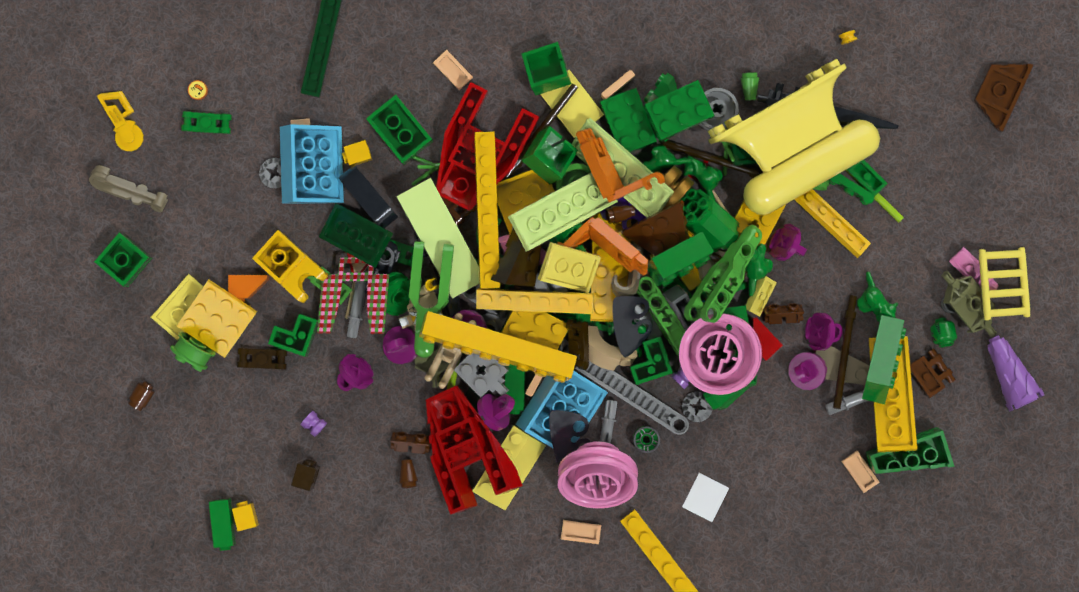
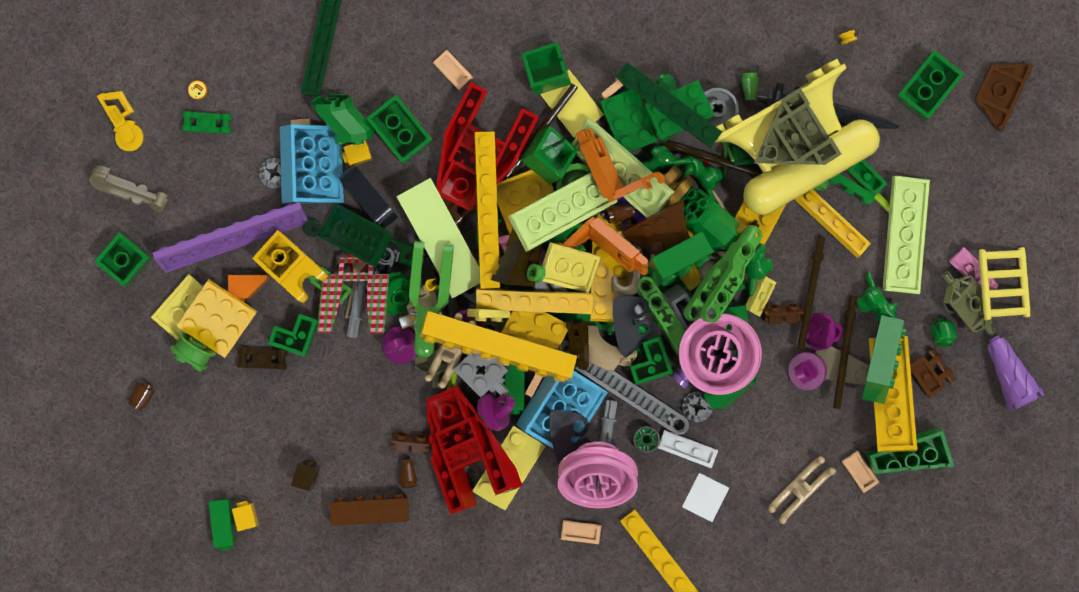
medium lavender wheel [300,411,327,437] -> none
magenta tile [337,354,374,391] -> none
bright green plant [412,156,440,186] -> none
red slope [749,317,783,361] -> none
magenta tile [769,224,807,261] -> none
light grey axle [825,390,868,415] -> none
none -> medium lavender plate [153,202,310,273]
none -> clear green plate [304,219,323,238]
none -> green brick [311,94,374,145]
none -> reddish brown brick [330,494,409,526]
none -> light yellow plate [467,309,510,322]
none -> bright green bush [527,264,546,283]
none -> dark green plate [615,62,723,148]
none -> white tile [658,430,718,468]
none -> olive wedge [754,88,842,165]
none -> tan piece [768,456,836,524]
none -> dark brown bar [797,237,826,350]
none -> yellowish green tile [882,176,930,294]
none -> green brick [895,50,964,122]

